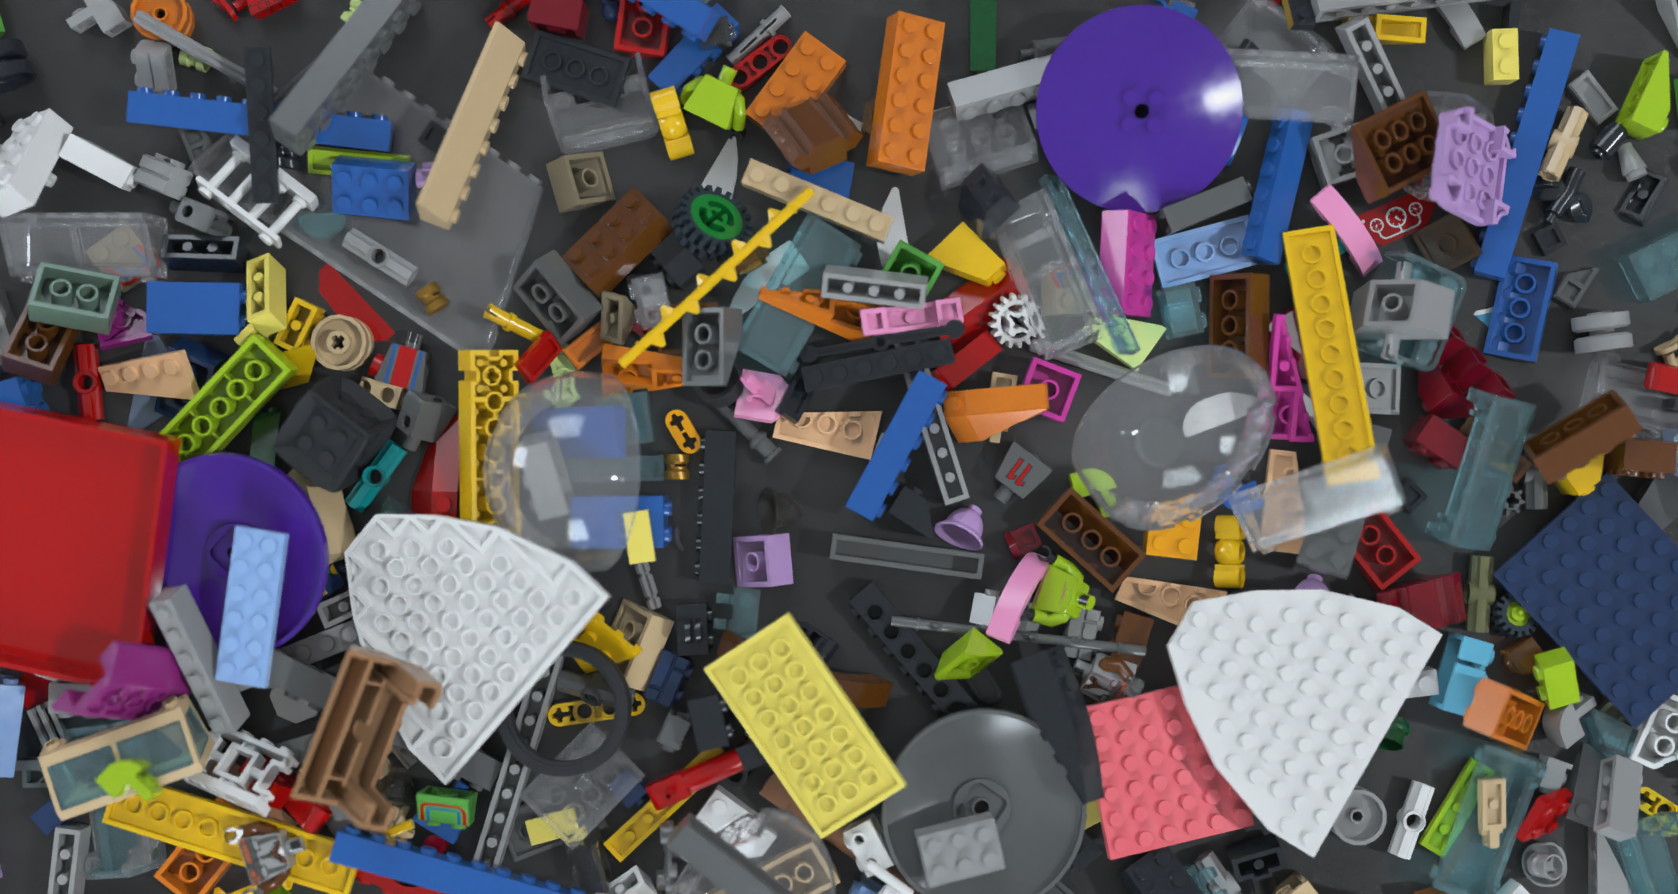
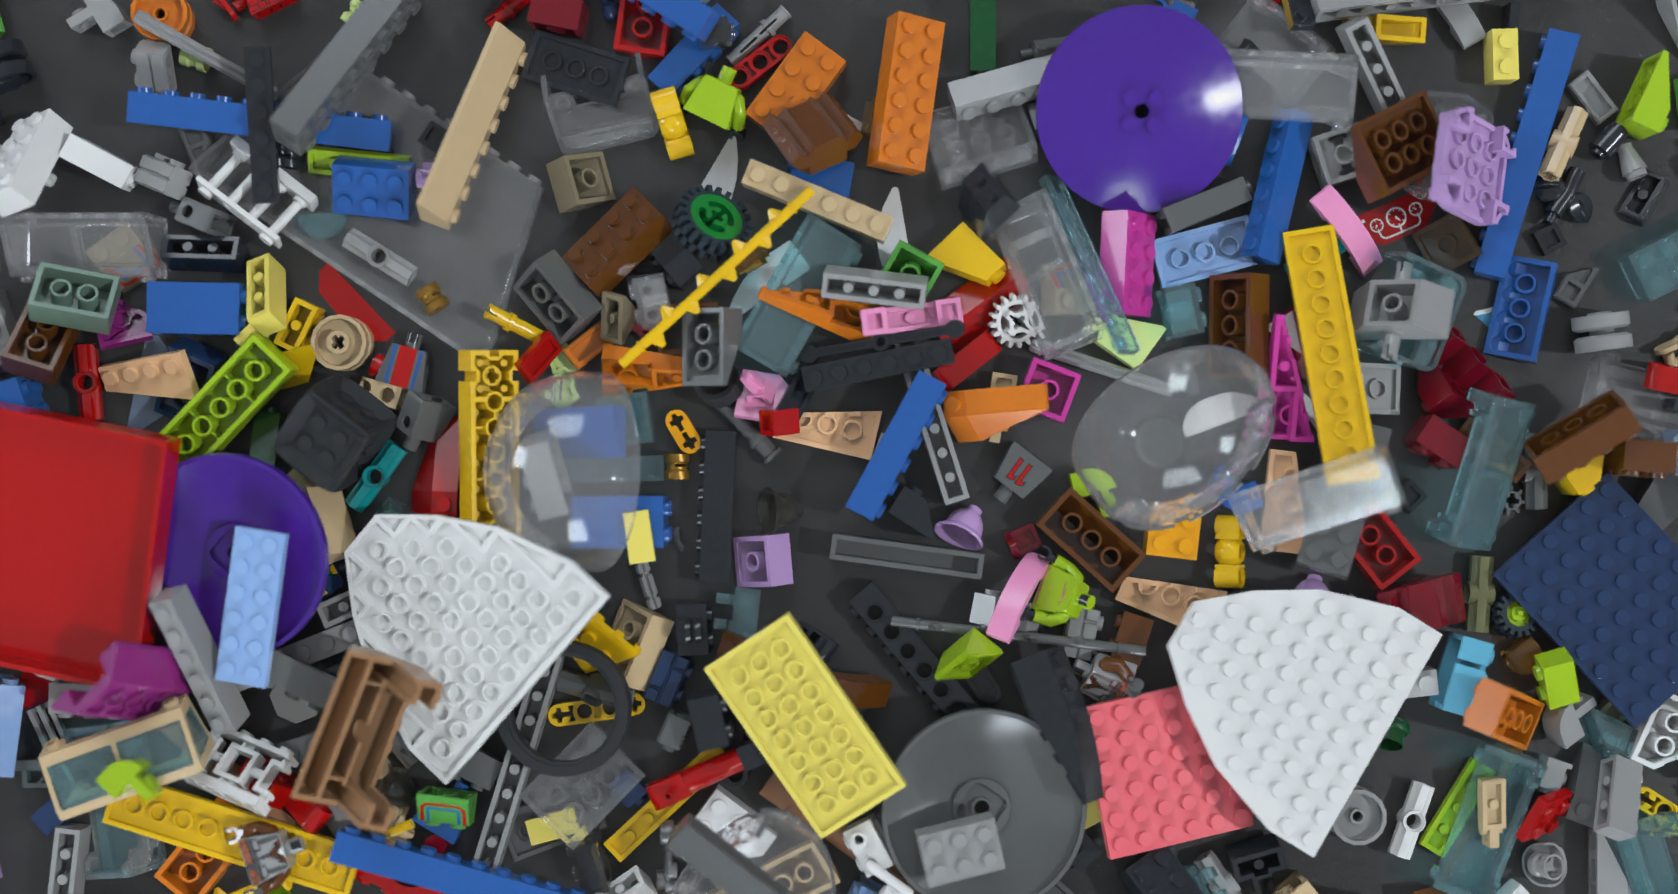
none -> red panel [759,408,800,437]

